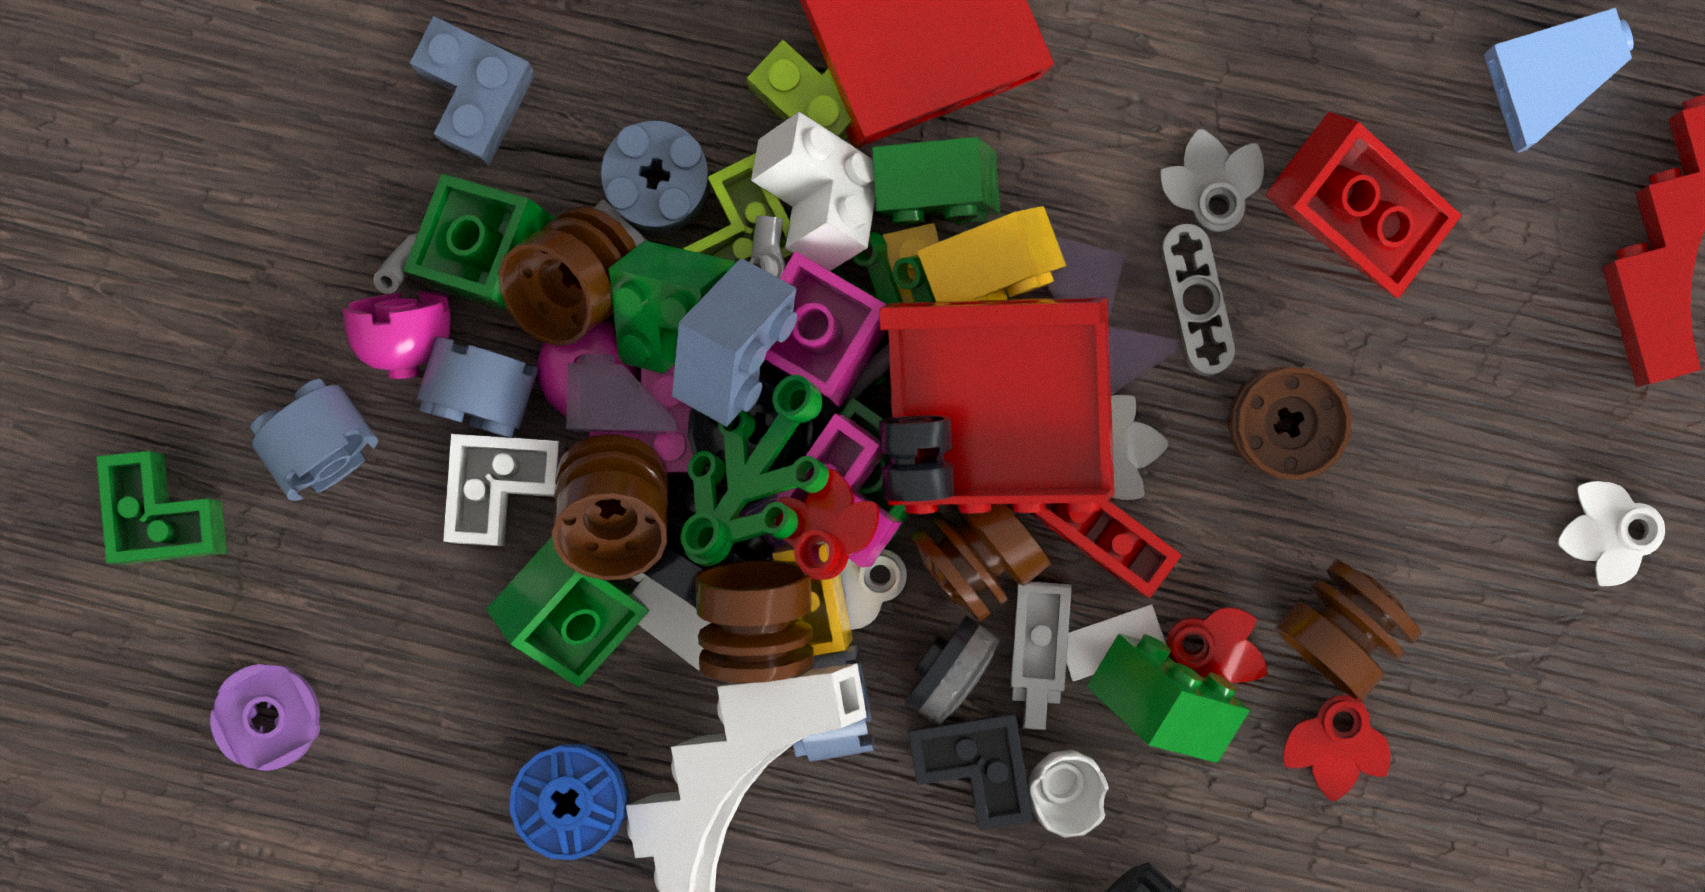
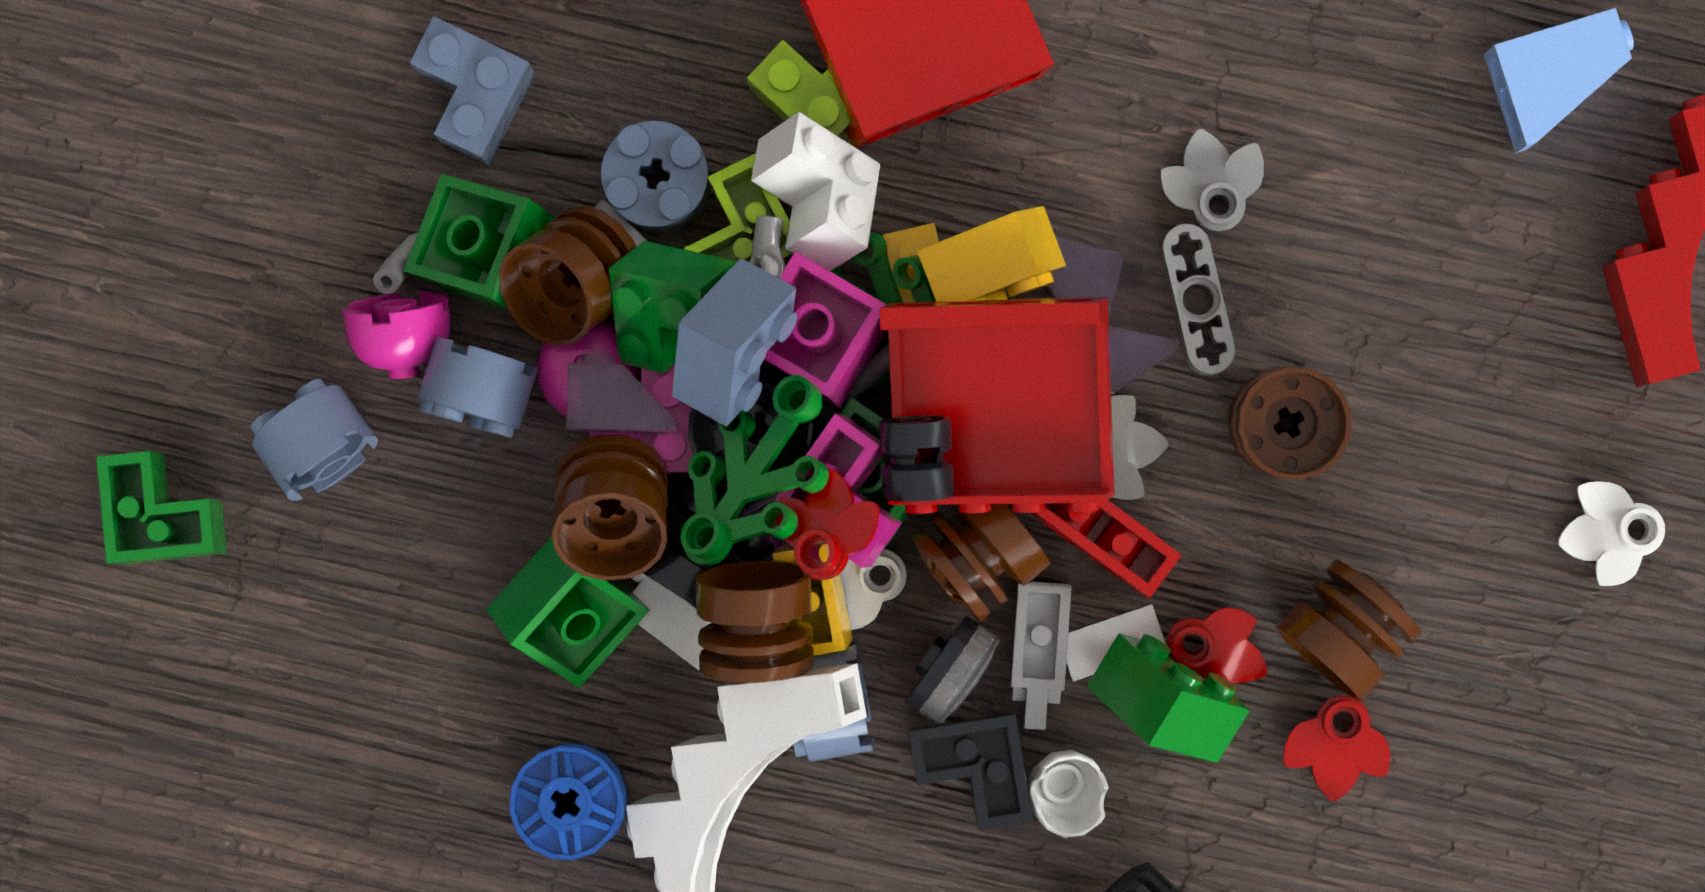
medium lavender plate [210,664,320,771] -> none
white brick [443,434,565,547] -> none
green brick [872,137,1000,226] -> none
red slope [1265,111,1462,299] -> none

